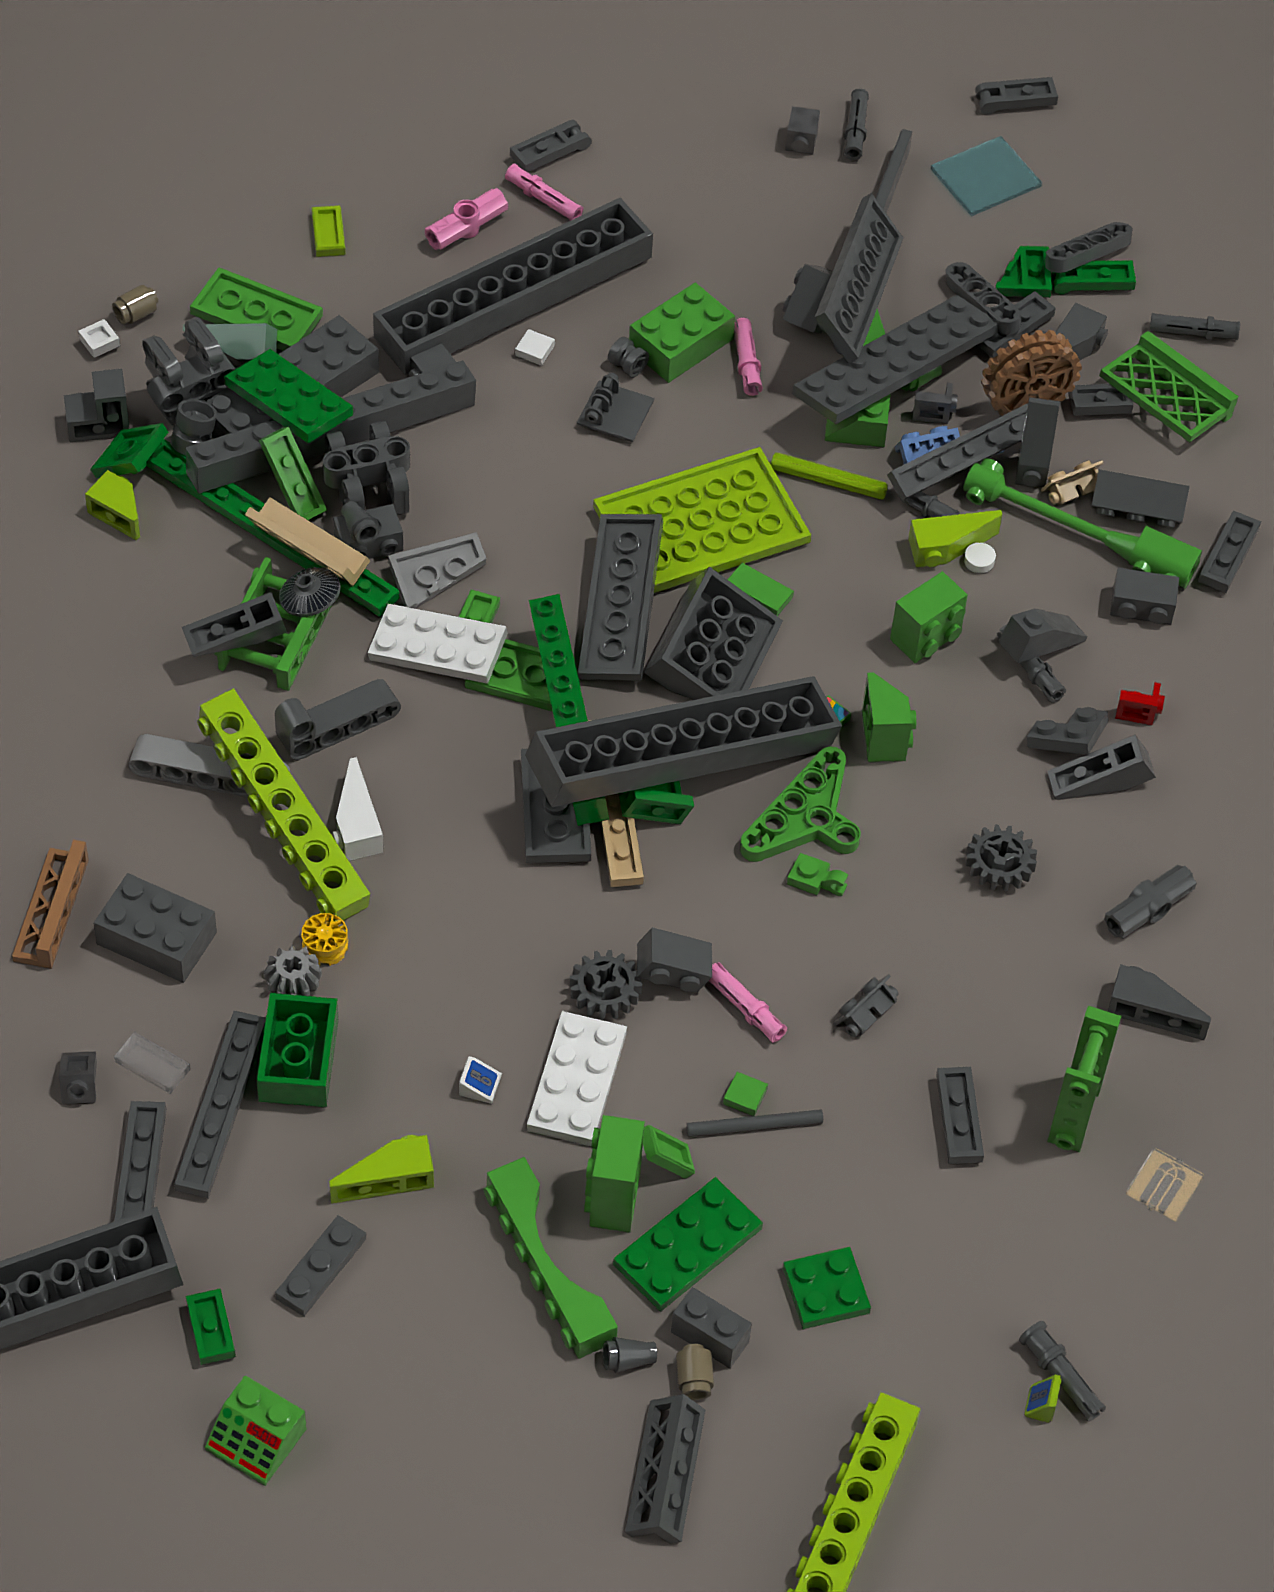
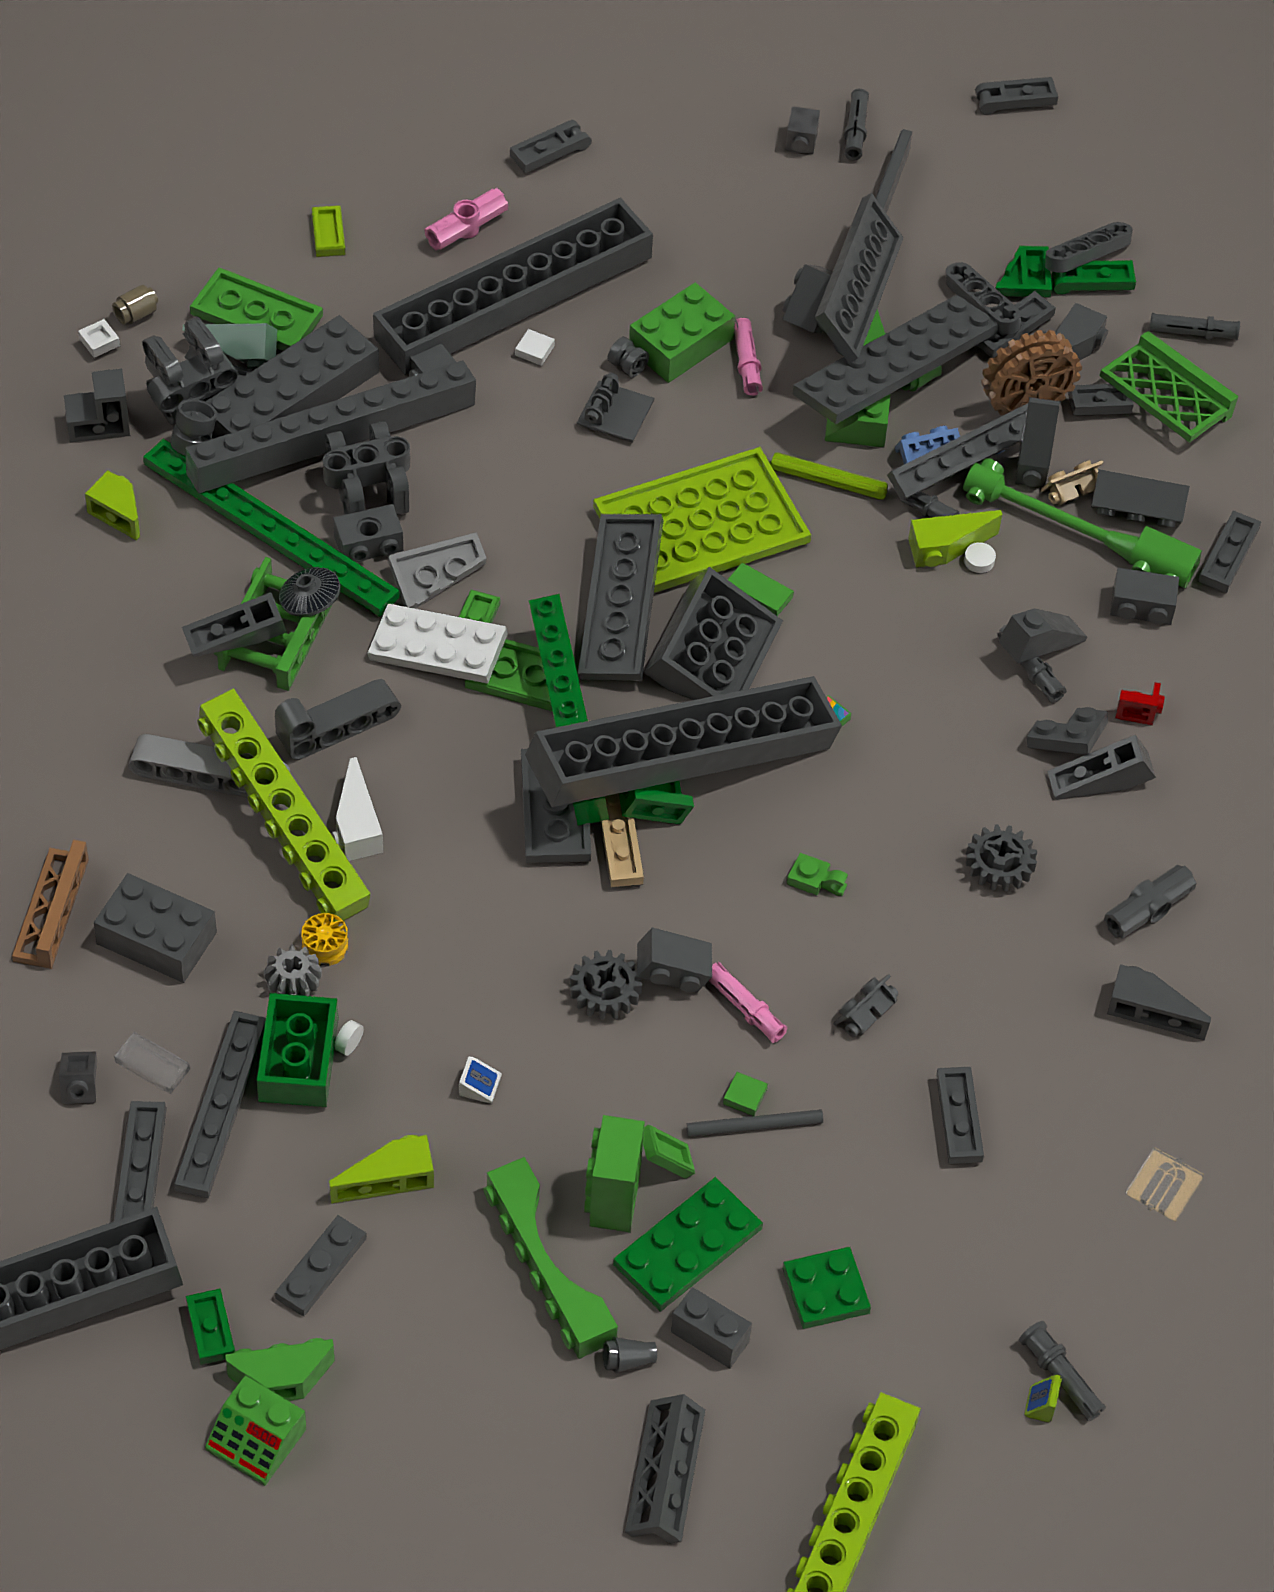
green plate [90,423,169,479] -> none
green plate [225,349,353,443] -> none
tan fence [245,497,370,586] -> none
bright green plate [258,427,327,520] -> none
dark grey cone [341,501,379,544] -> none
bright pink pin [505,164,583,221] -> none
white plate [527,1011,627,1146] -> none
dark tan brick [676,1344,714,1400] -> none
bright green beam [740,747,861,862] -> none
bright green slope [862,672,917,762] -> none
bright green brick [890,571,968,663] -> none
flat silver bracket [912,382,958,424] -> none
clear light blue piece [931,136,1042,216] -> none
bright green fence [1047,1005,1121,1152] -> none
none -> bright green slope [225,1338,335,1401]
none -> white tile [334,1020,364,1056]

